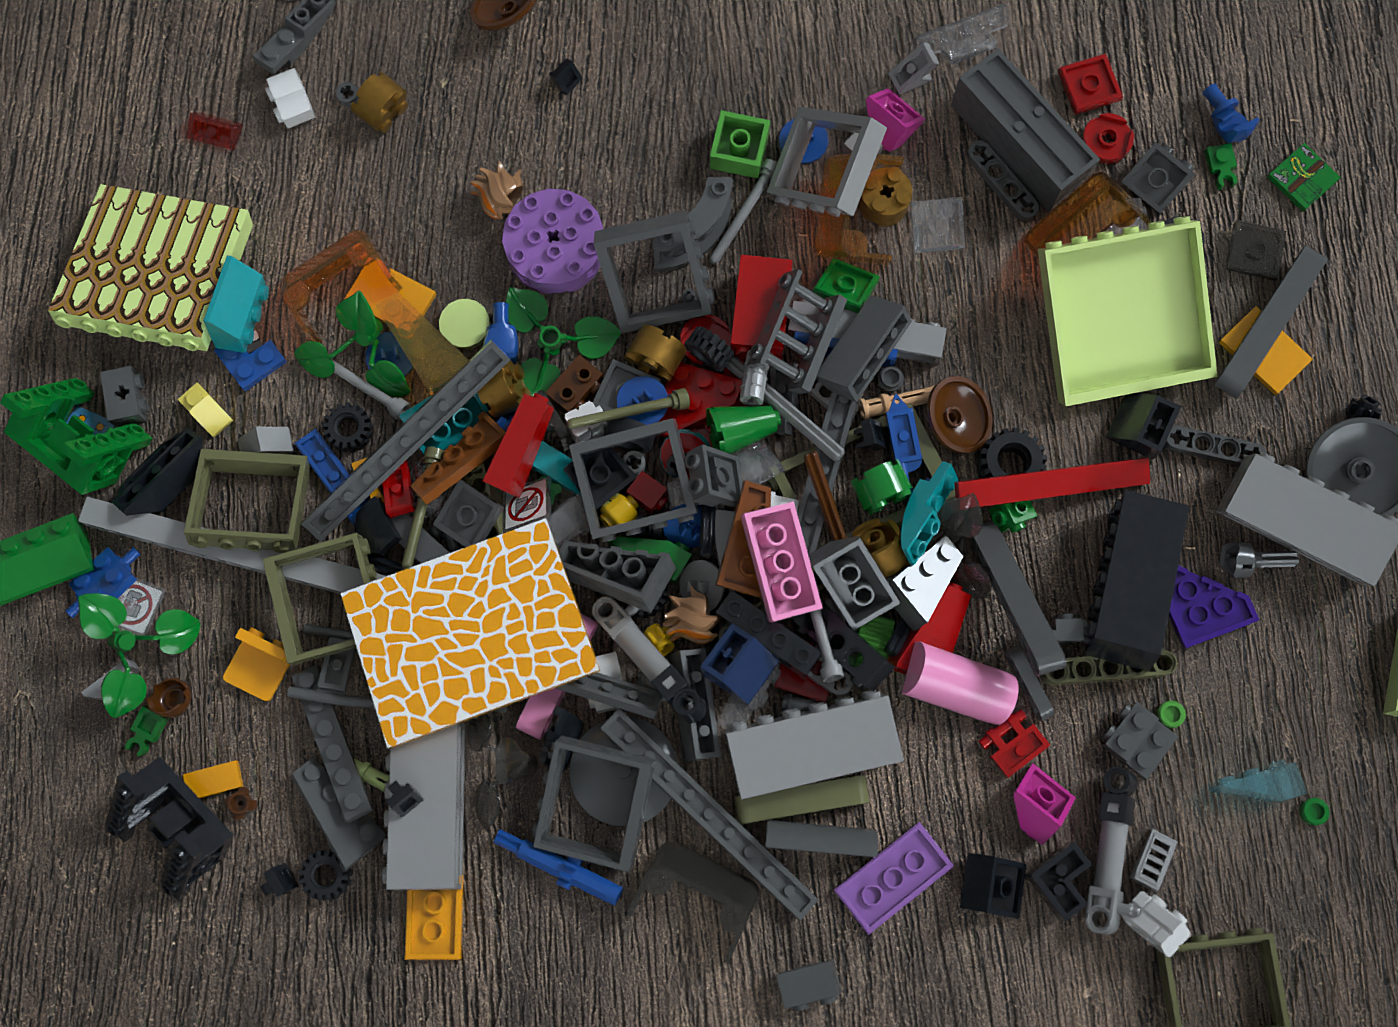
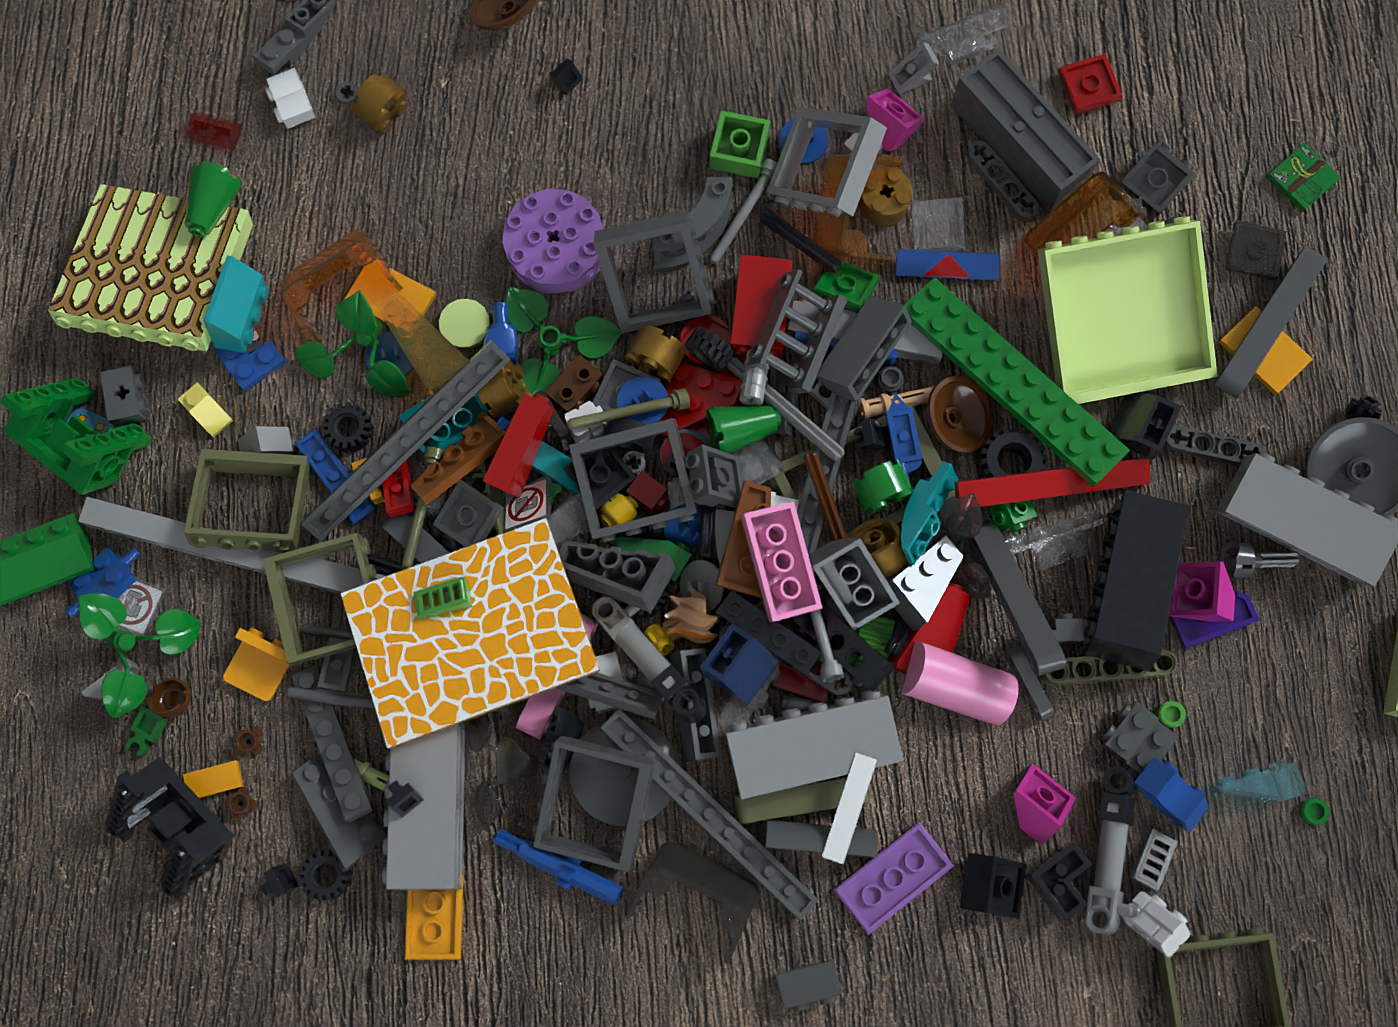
black wedge [112,427,203,516] -> none
light grey piece [331,359,411,421] -> none
black slope [354,496,402,557] -> none
medium nougat hair [471,161,524,219] -> none
red plate [978,709,1051,779] -> none
red plate [1082,113,1134,164] -> none
blue piece [1202,83,1259,143] -> none
green plate [1204,143,1237,190] -> none
none -> green cone [185,161,243,237]
none -> reddish brown plate [235,728,263,756]
none -> bright green slope [413,577,473,619]
none -> black axle [759,209,841,273]
none -> white sticker [822,753,877,864]
none -> blue tile [895,249,1000,280]
none -> green plate [904,278,1130,488]
none -> clear bracket [1006,509,1107,571]
none -> blue brick [1134,758,1209,833]
none -> dark pink slope [1169,561,1235,622]

